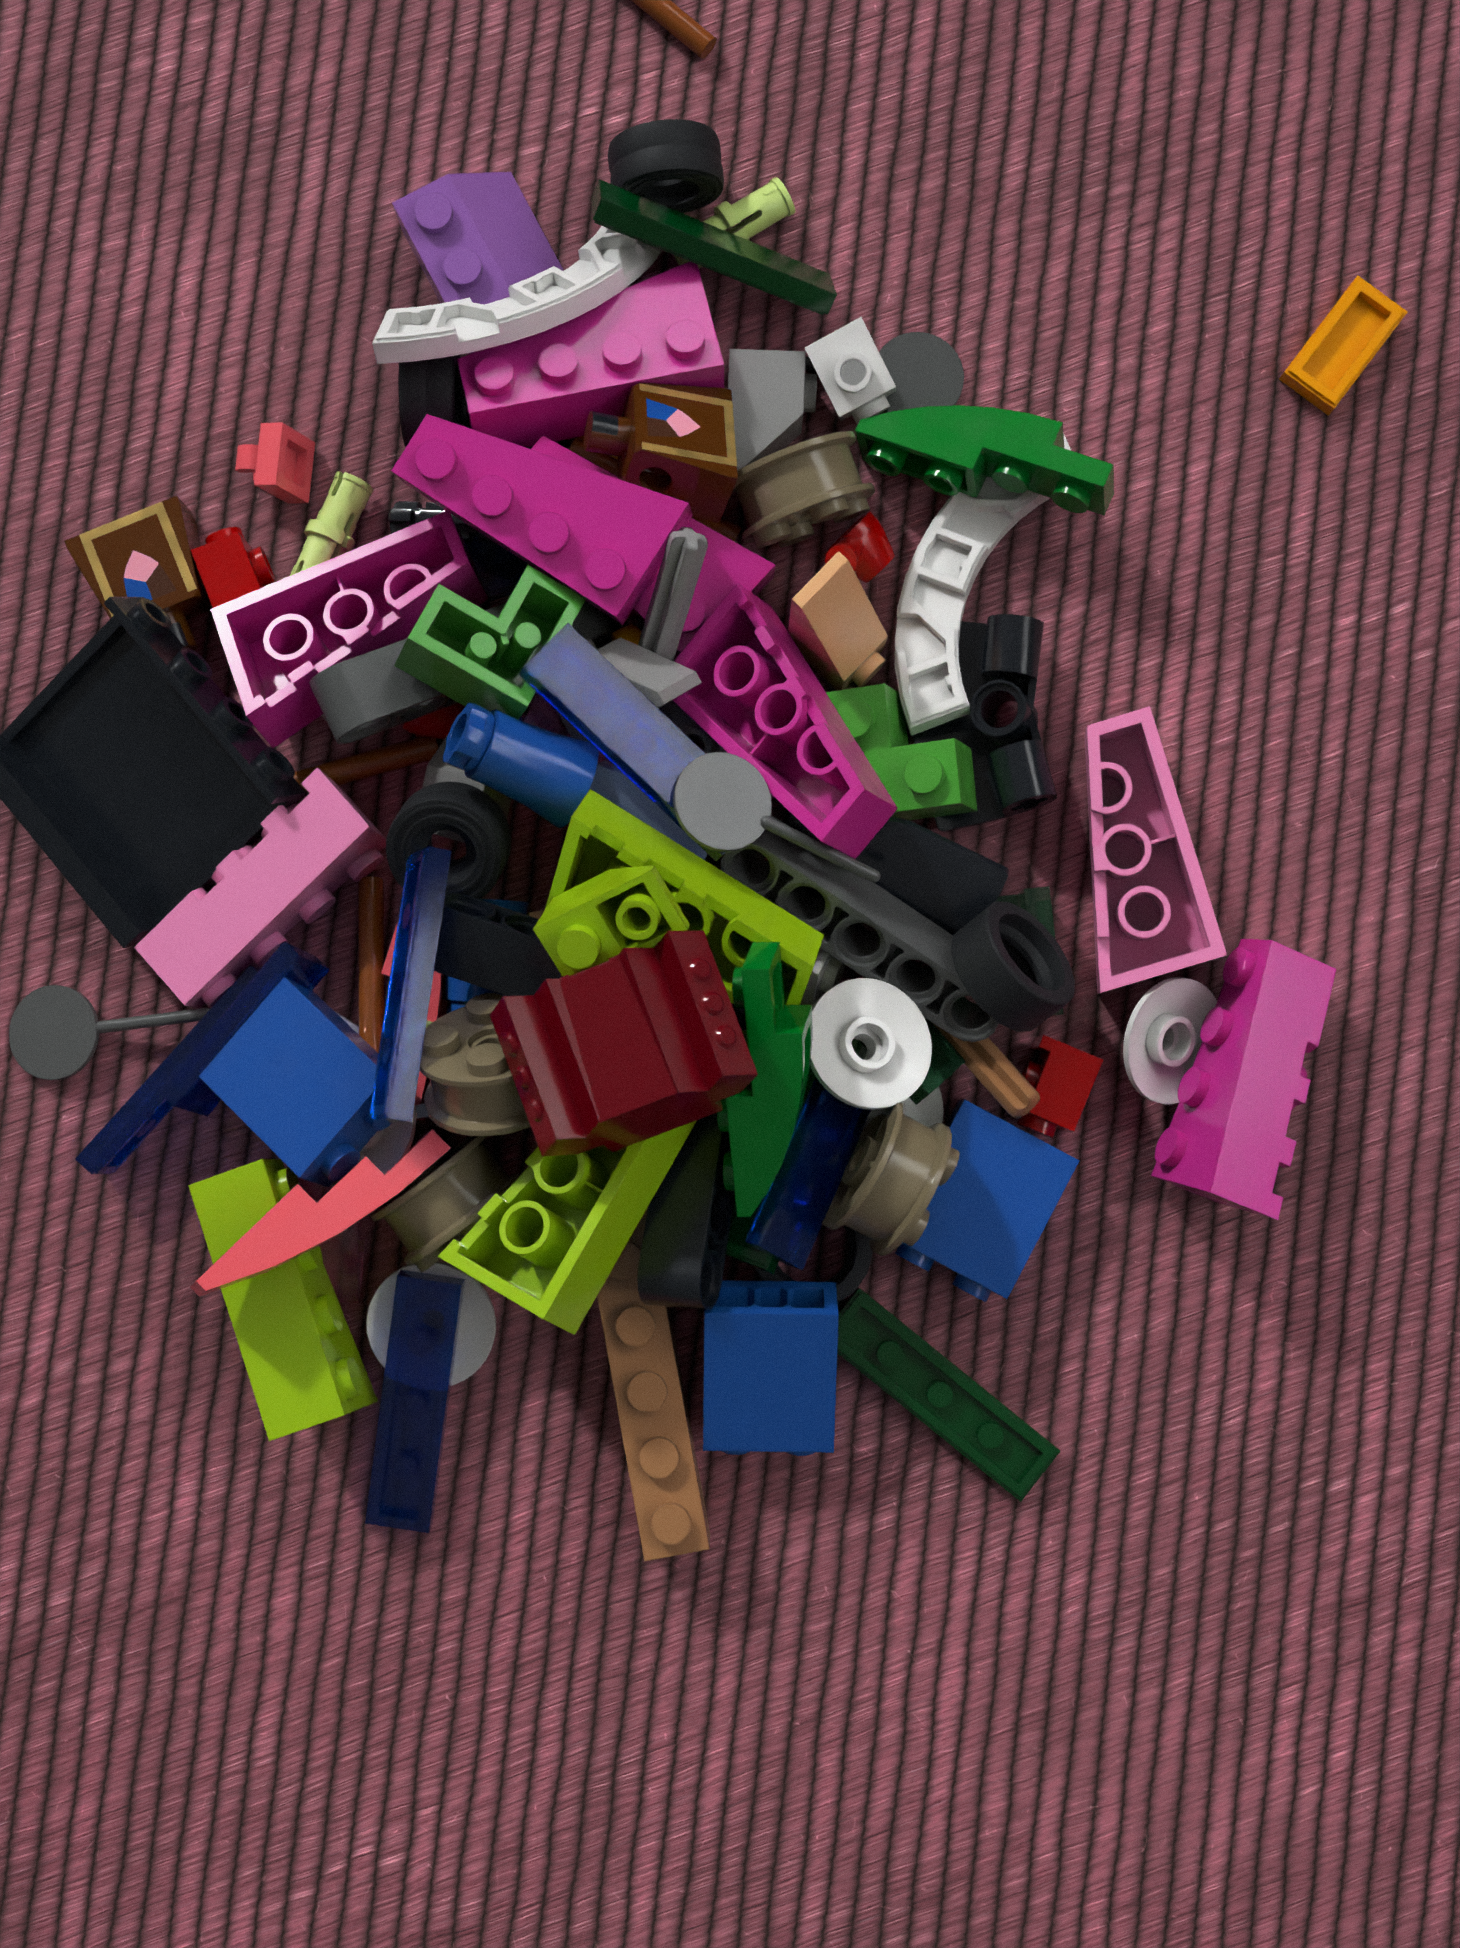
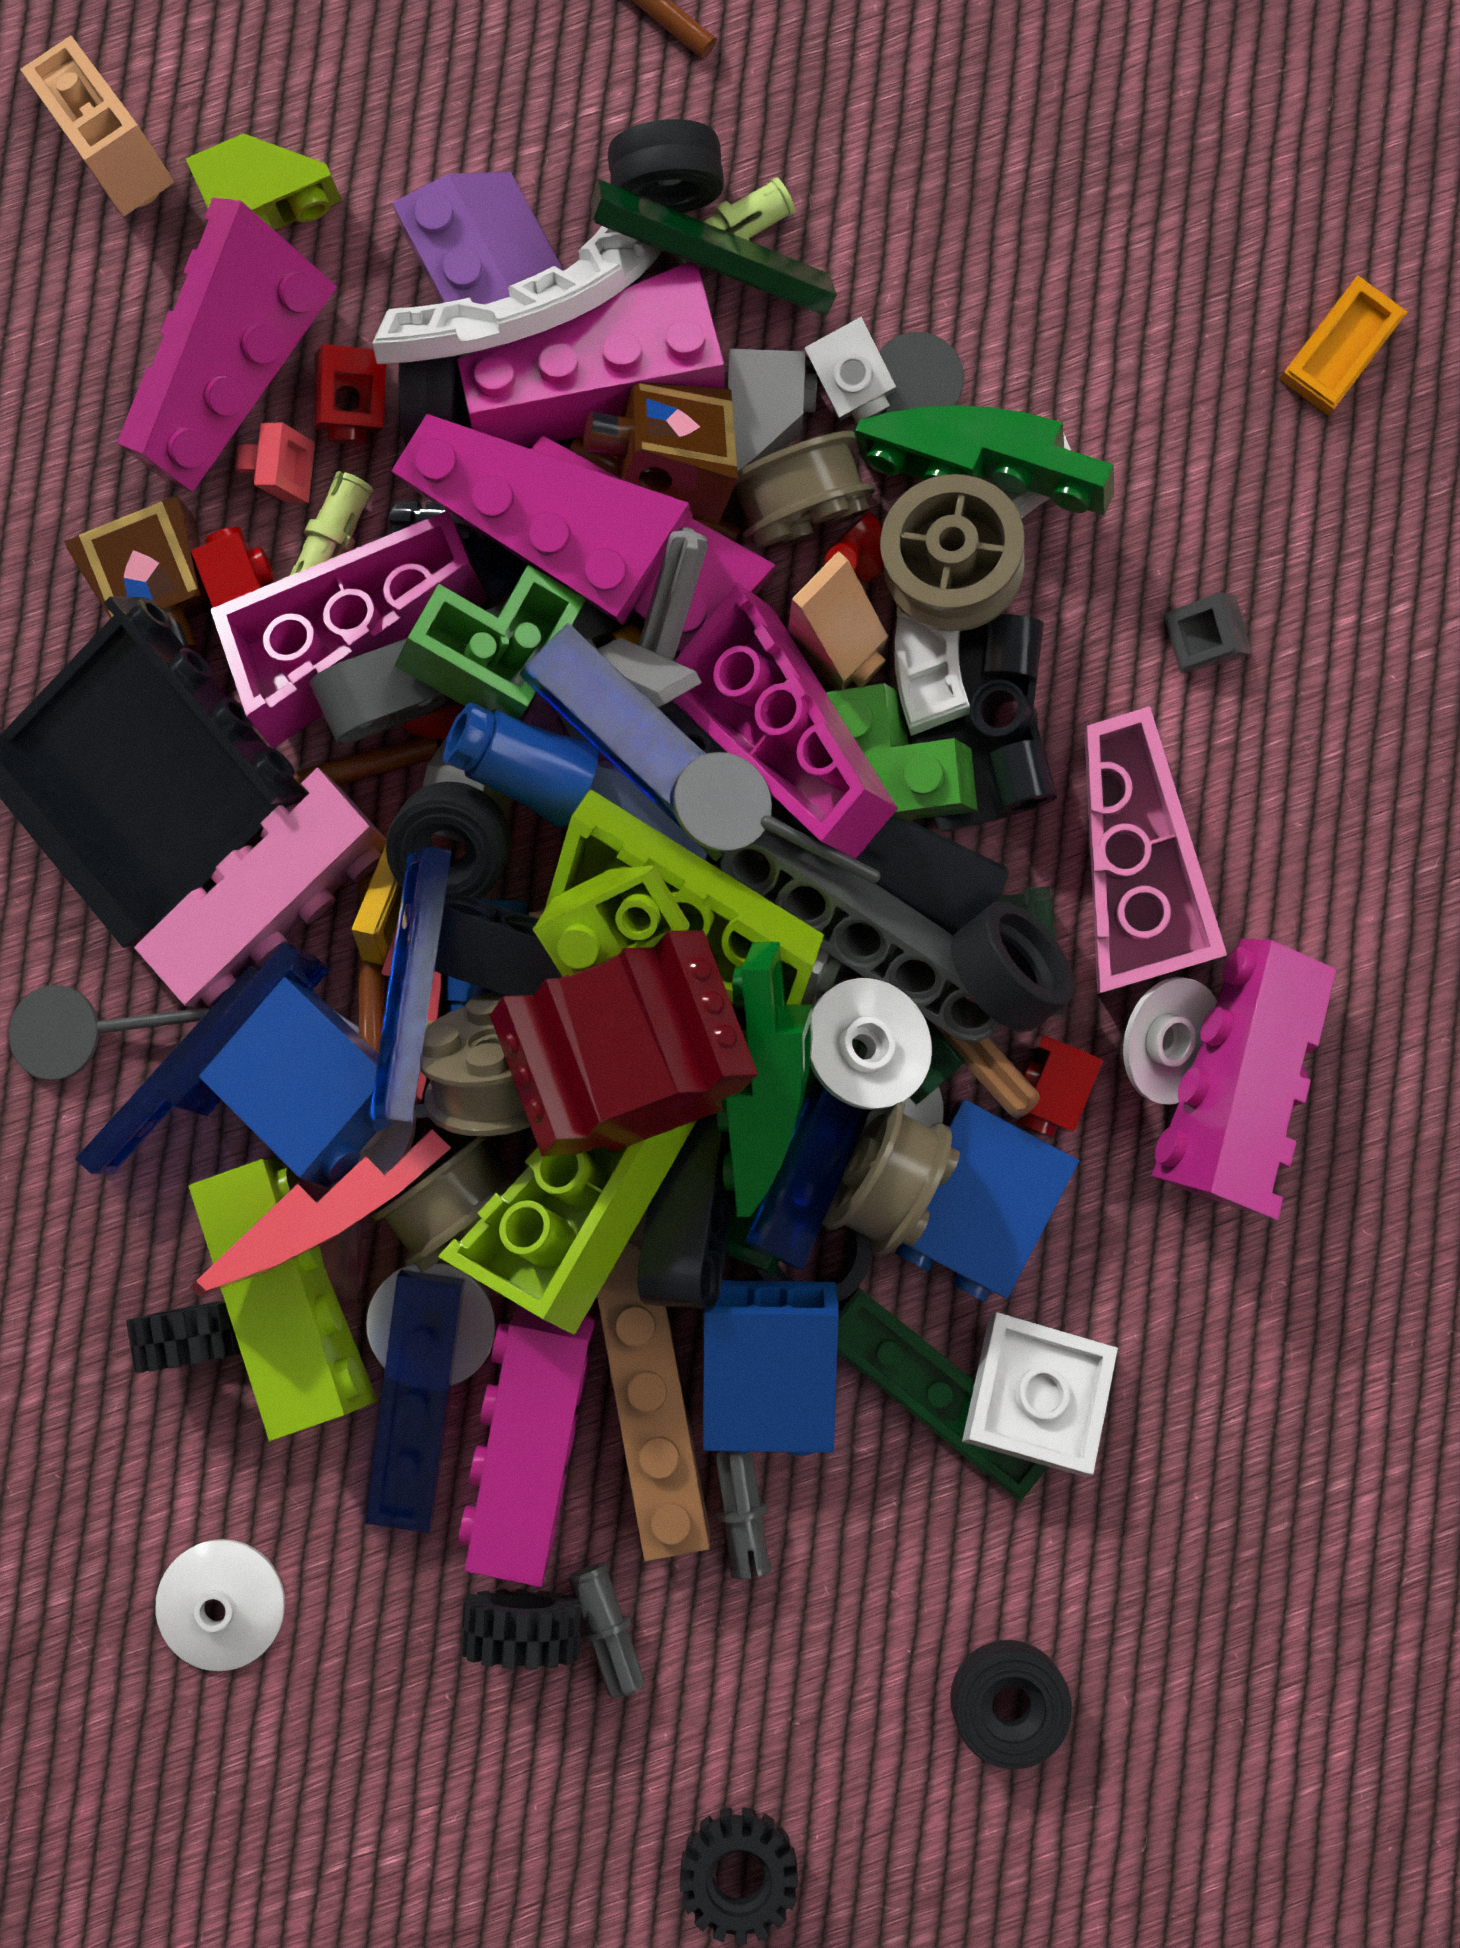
none -> light nougat slope [20,35,175,217]
none -> dark pink wedge [117,197,337,493]
none -> black tyre [126,1300,241,1373]
none -> white dish [155,1539,285,1671]
none -> lime slope [186,133,342,230]
none -> red brick [314,344,386,445]
none -> yellow tile [351,845,406,965]
none -> dark pink wedge [458,1297,600,1587]
none -> black tyre [460,1589,582,1670]
none -> dark grey axle [568,1562,644,1698]
none -> black tyre [680,1807,798,1945]
none -> dark grey axle [714,1451,772,1579]
none -> dark tan wheel [880,474,1025,631]
none -> black tyre [950,1640,1072,1769]
none -> white plate [962,1312,1118,1477]
none -> dark grey slope [1163,592,1252,673]

